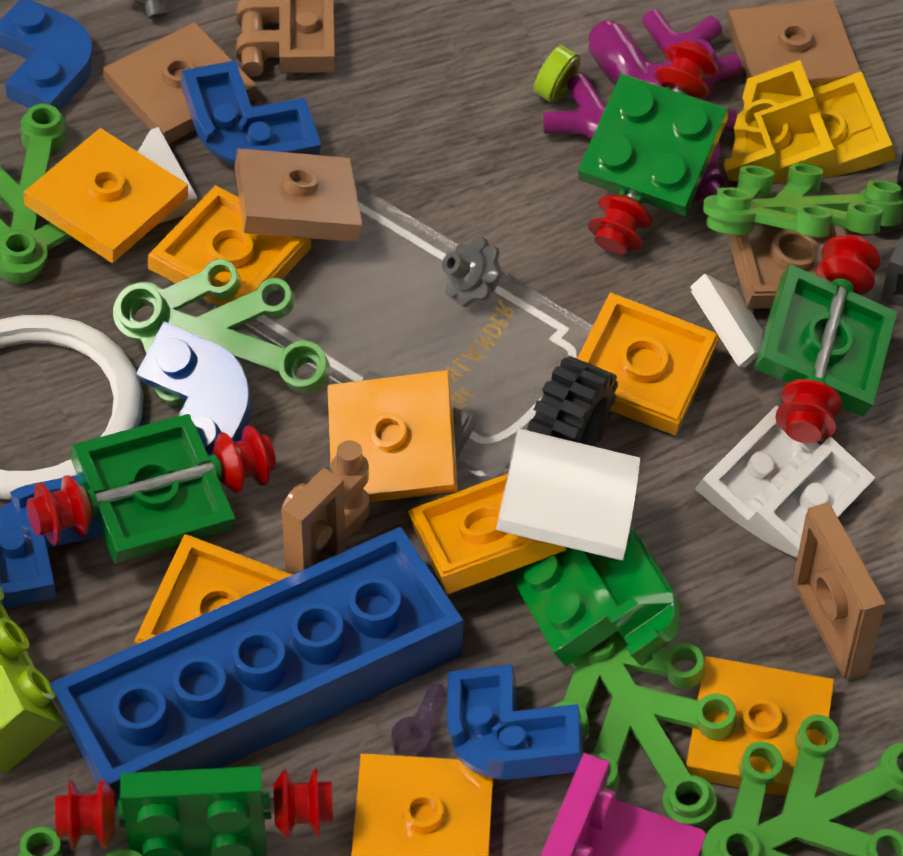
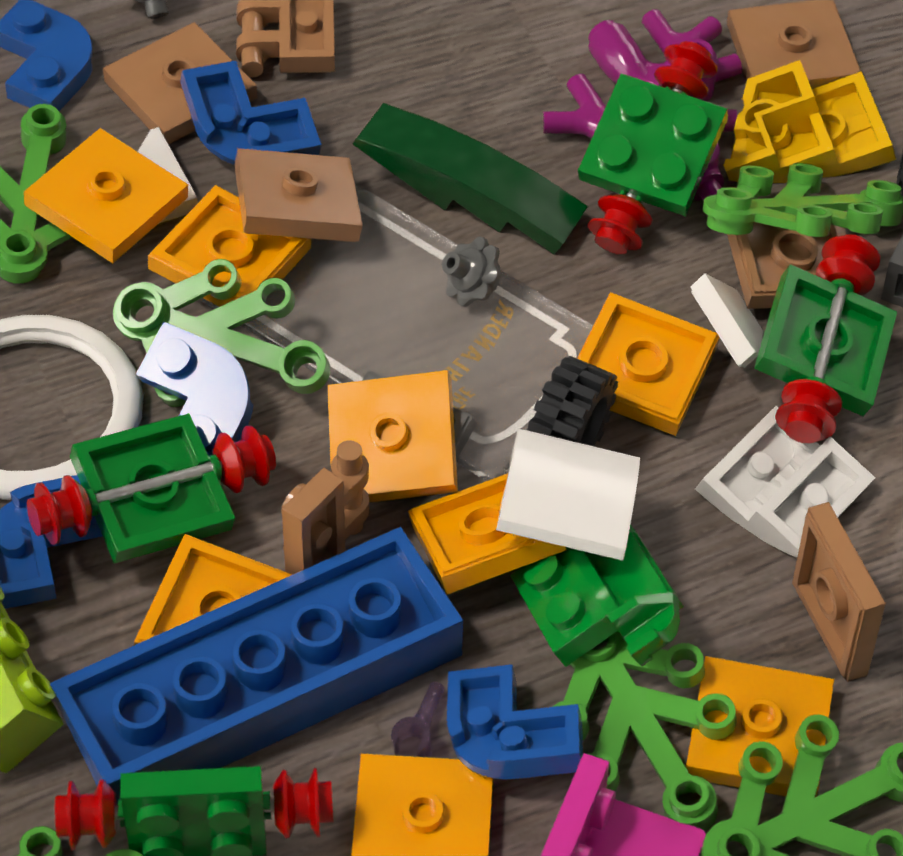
lime tile [534,45,581,103] -> none
none -> dark green slope [352,103,588,255]

